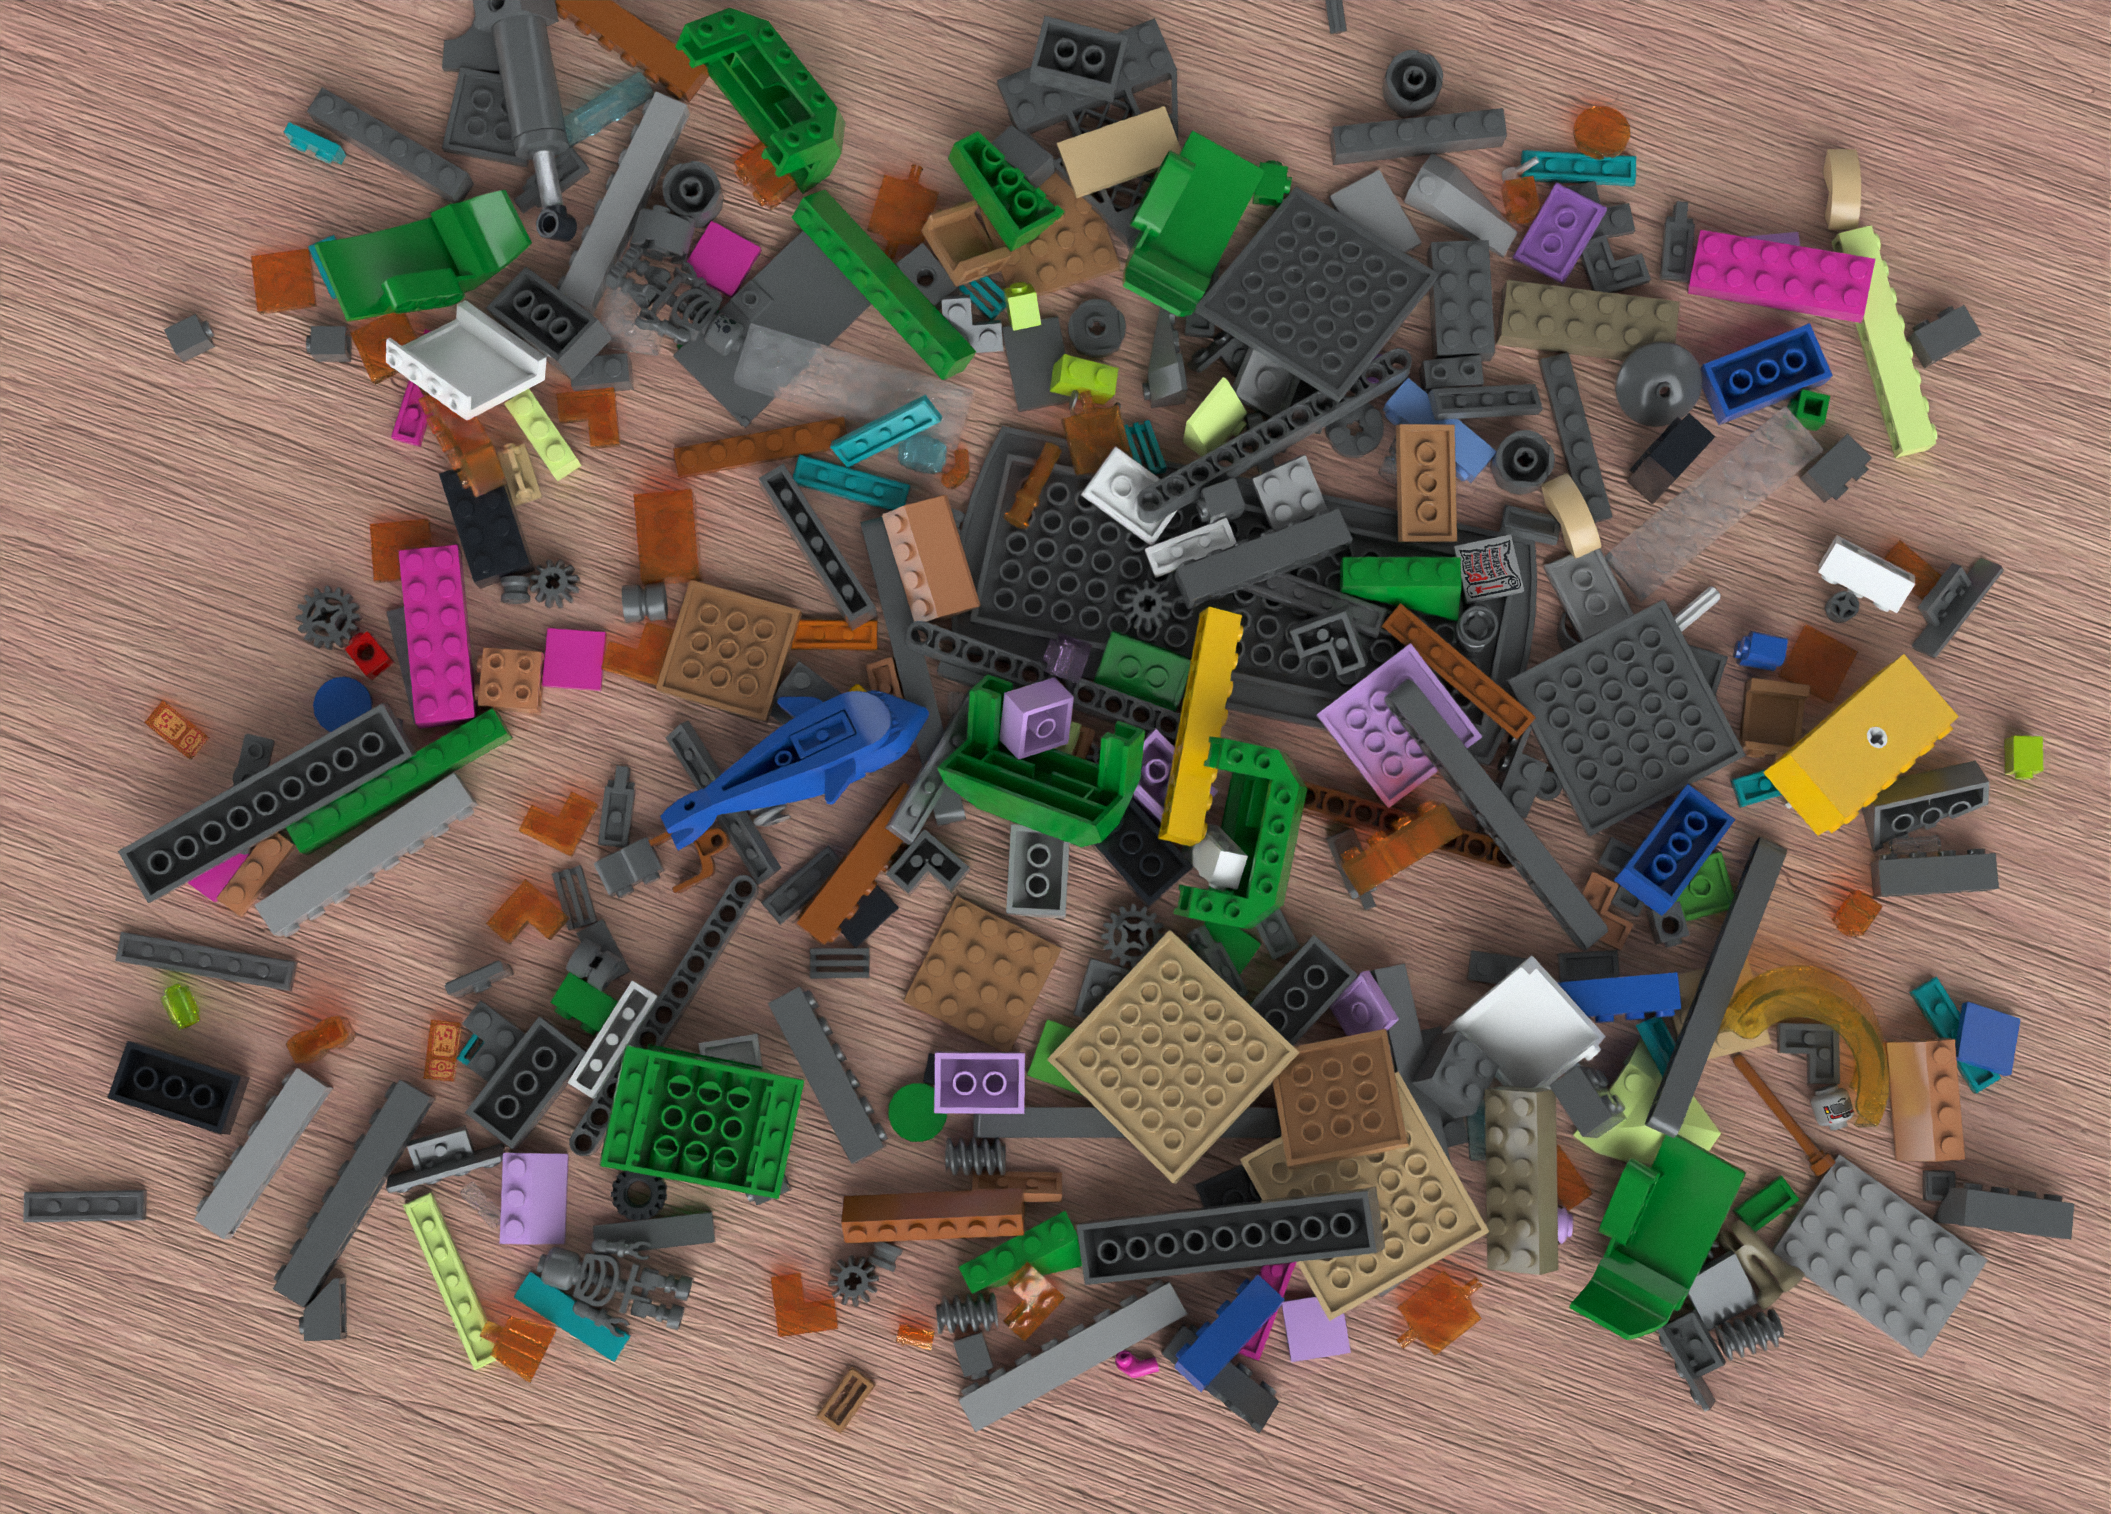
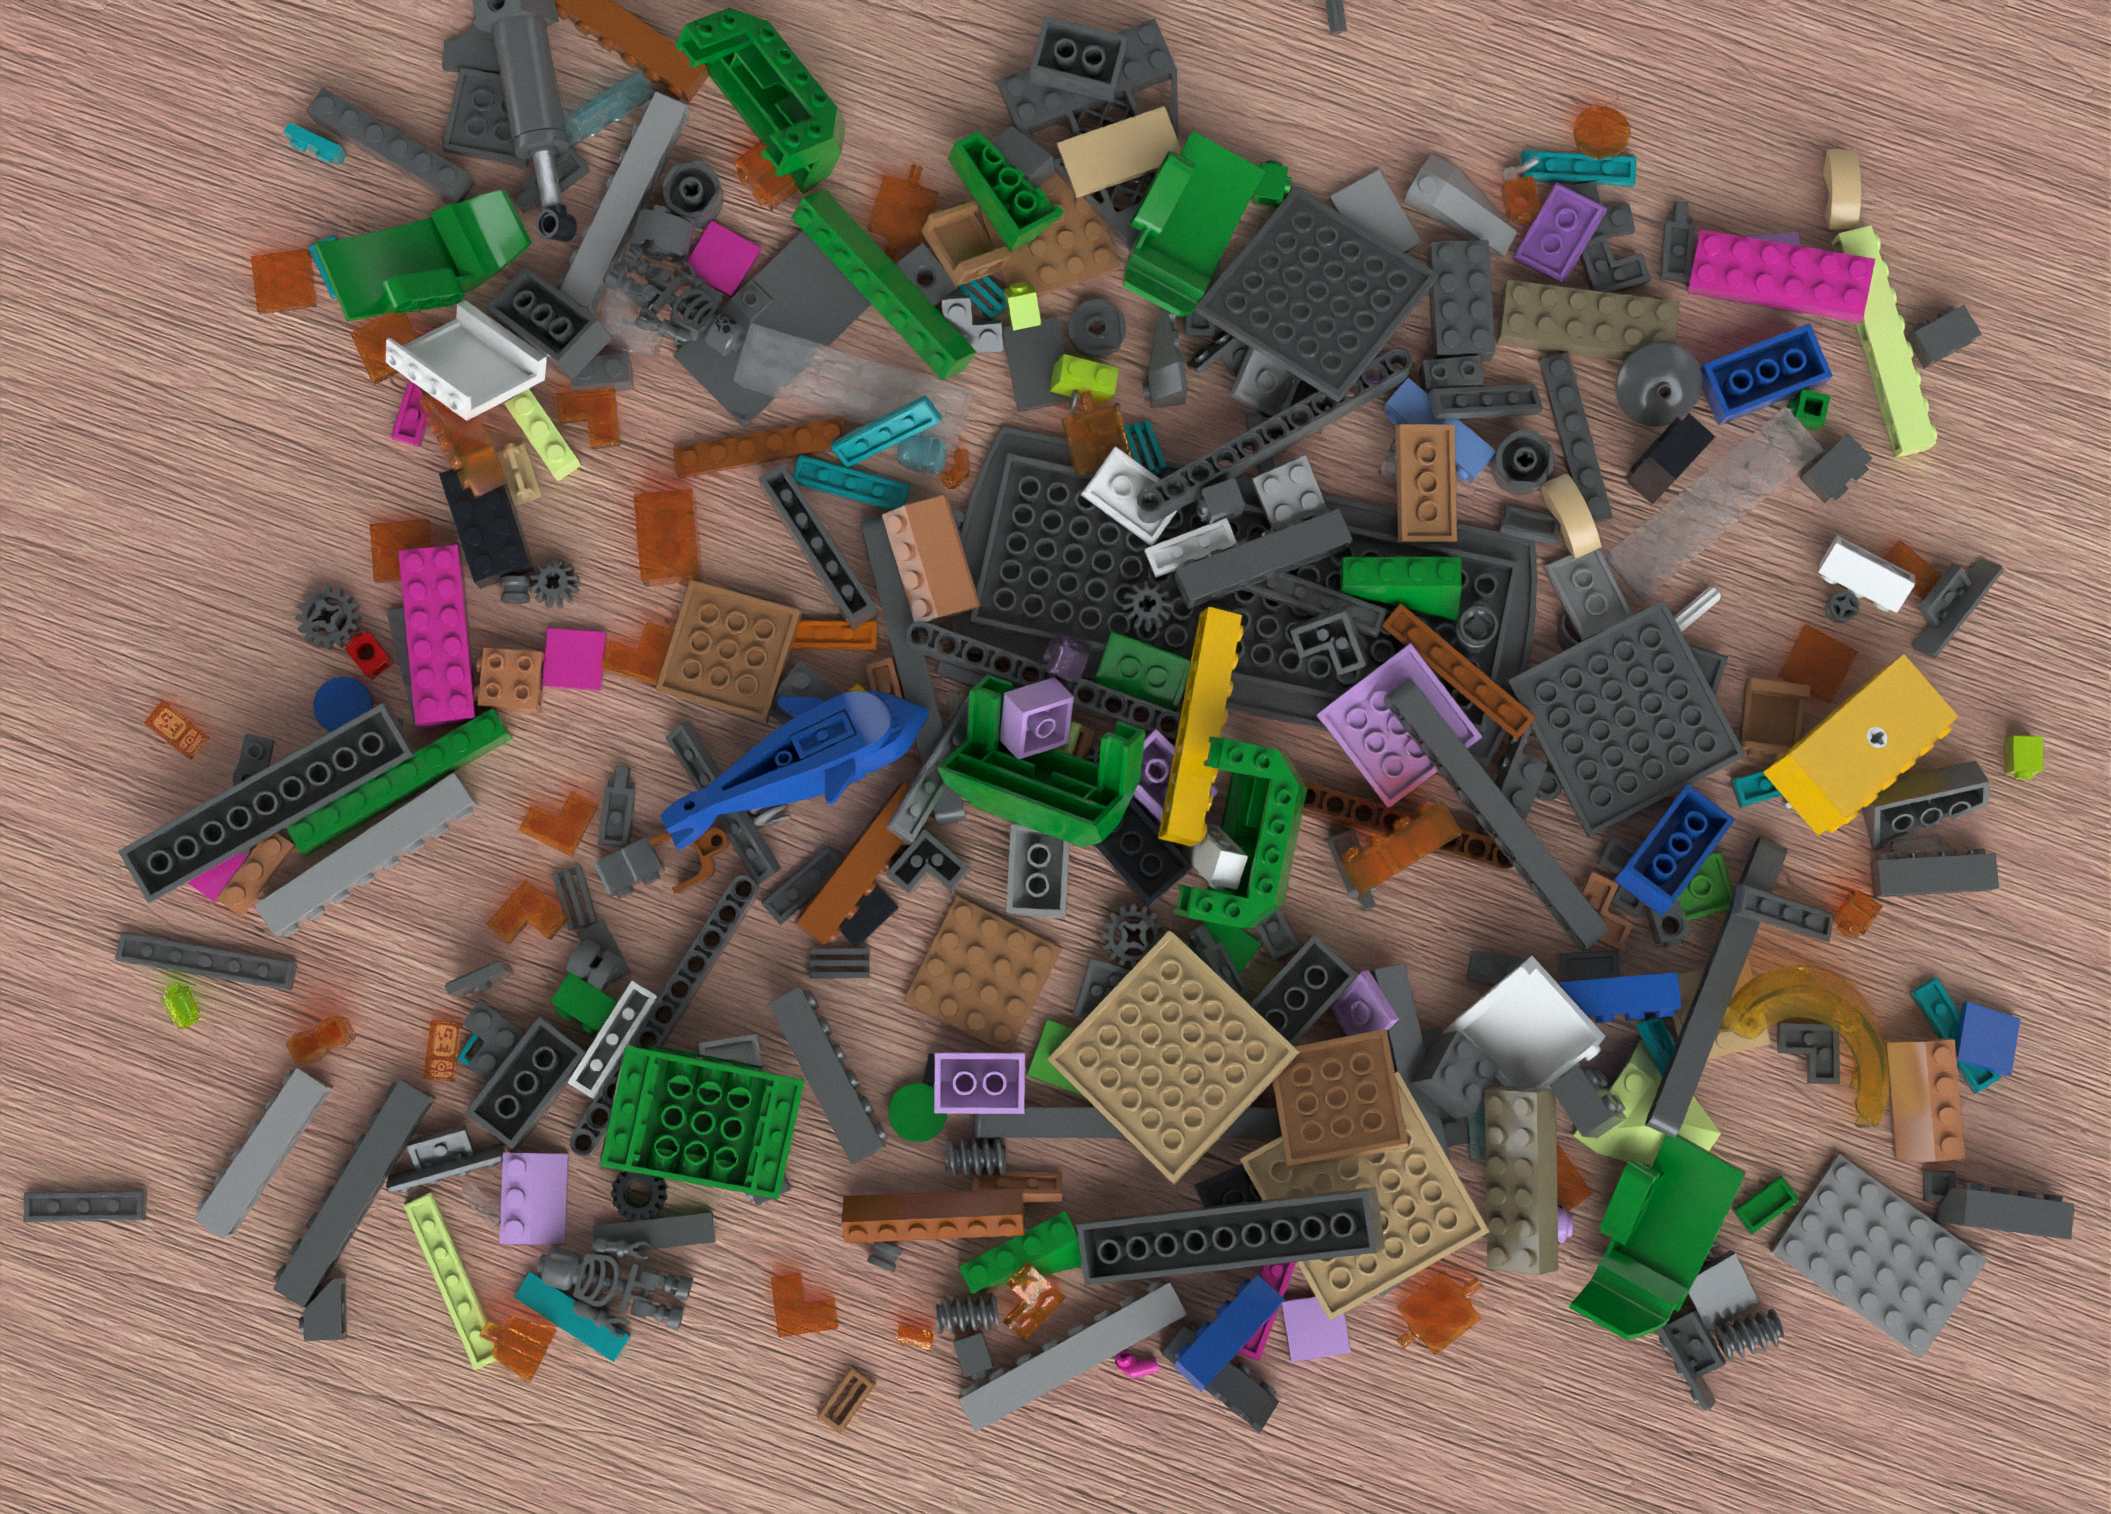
black brick [107,1041,250,1135] -> none
dark grey brick [164,314,215,362] -> none
dark grey brick [306,326,352,362] -> none
dark grey wheel [622,582,668,623] -> none
dark grey gear [828,1255,879,1307] -> none
clear orange pin [1003,442,1062,529] -> none
yellowish green slope [1183,377,1247,457] -> none
dark grey plate [1325,403,1384,458] -> none
dark grey brick [1330,108,1507,165] -> none
dark grey brick [1382,50,1443,117] -> none
light grey tile [1453,534,1524,604] -> none
dark tan piece [1717,1220,1805,1310] -> none
blue brick [1733,631,1788,671] -> none
dark orange piece [1733,1054,1836,1176] -> none
light grey head [1810,1084,1854,1131] -> none
none -> dark grey tile [1732,884,1834,942]

